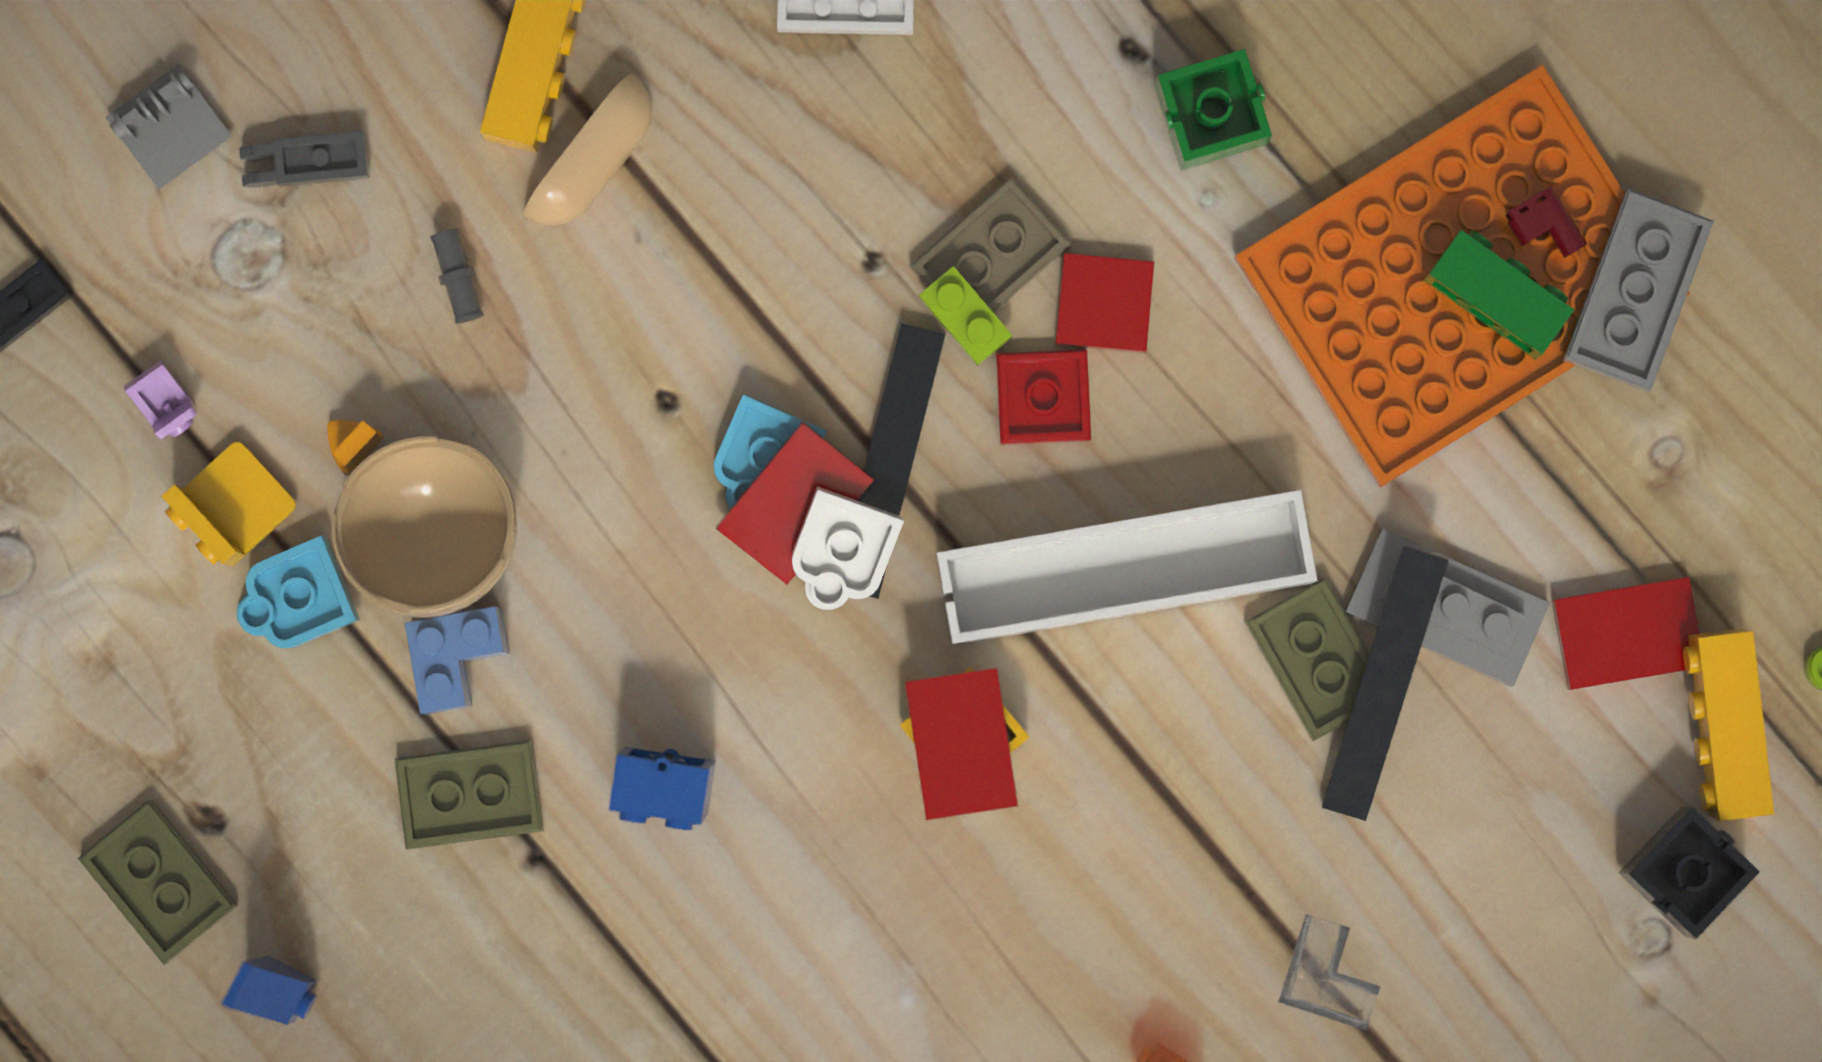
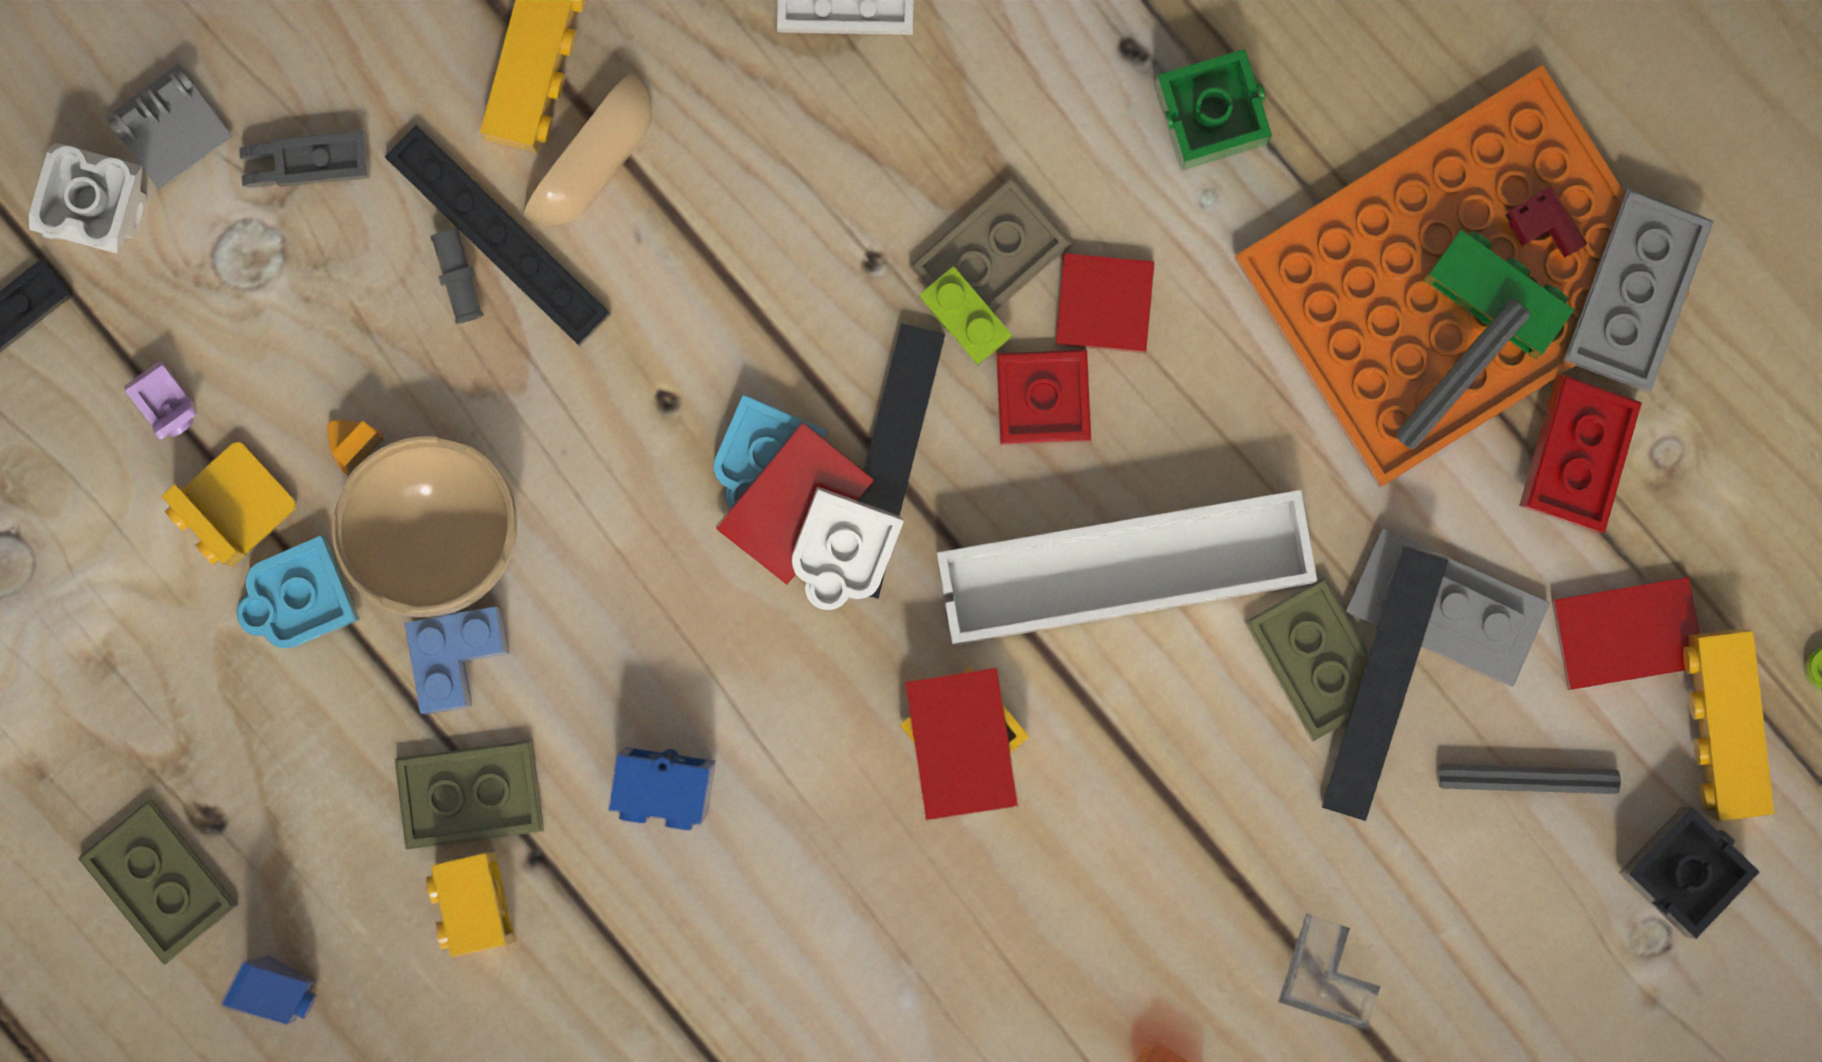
none -> white piece [29,142,147,254]
none -> black tile [385,125,611,347]
none -> yellow brick [426,852,516,957]
none -> dark grey axle [1396,299,1530,449]
none -> dark grey axle [1437,764,1621,794]
none -> red tile [1519,375,1642,533]

